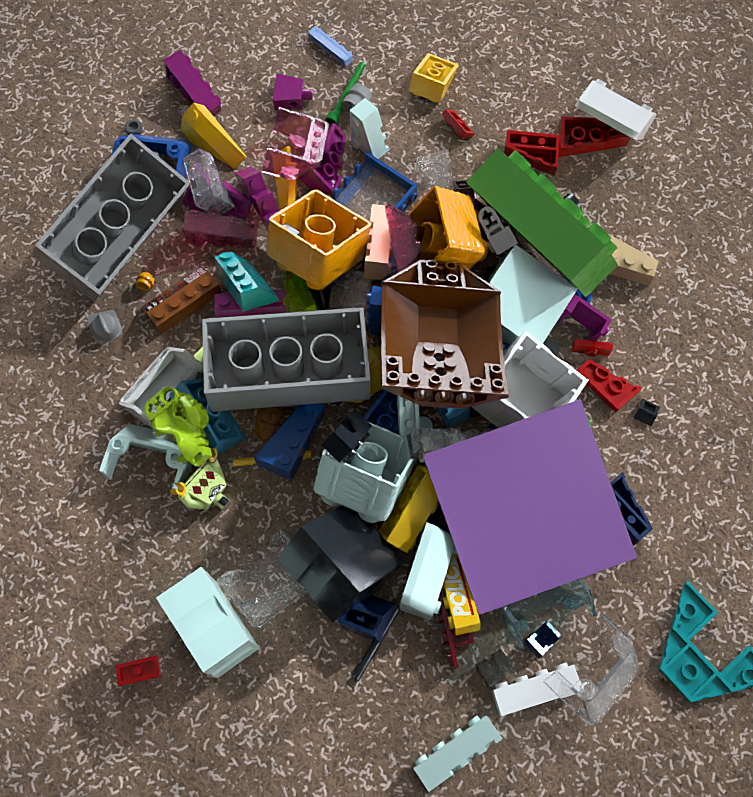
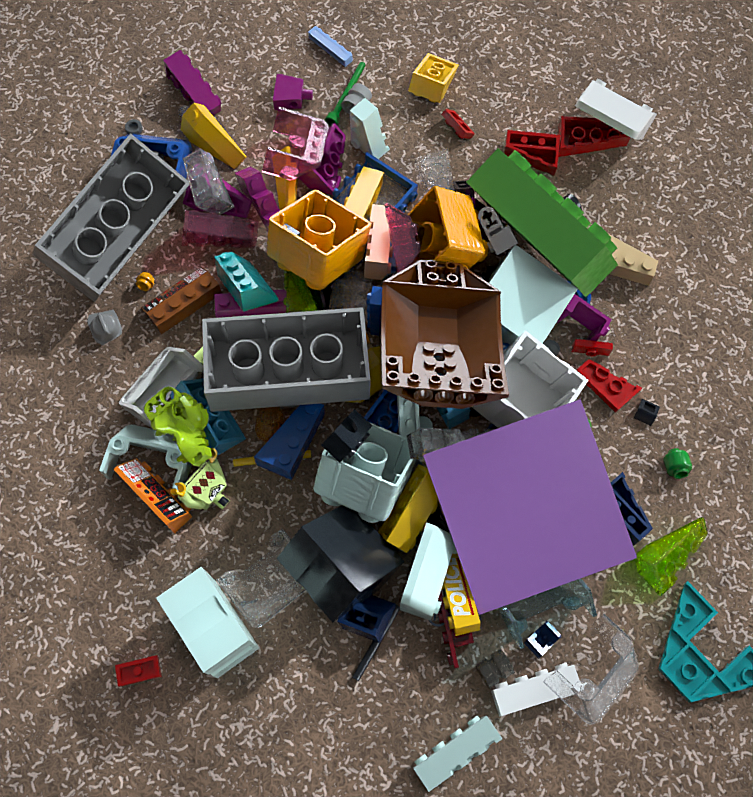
none -> slope [113,458,192,533]
none -> yellow wedge [344,166,384,220]
none -> clear neon green wedge [634,517,708,596]
none -> green head [663,448,692,479]

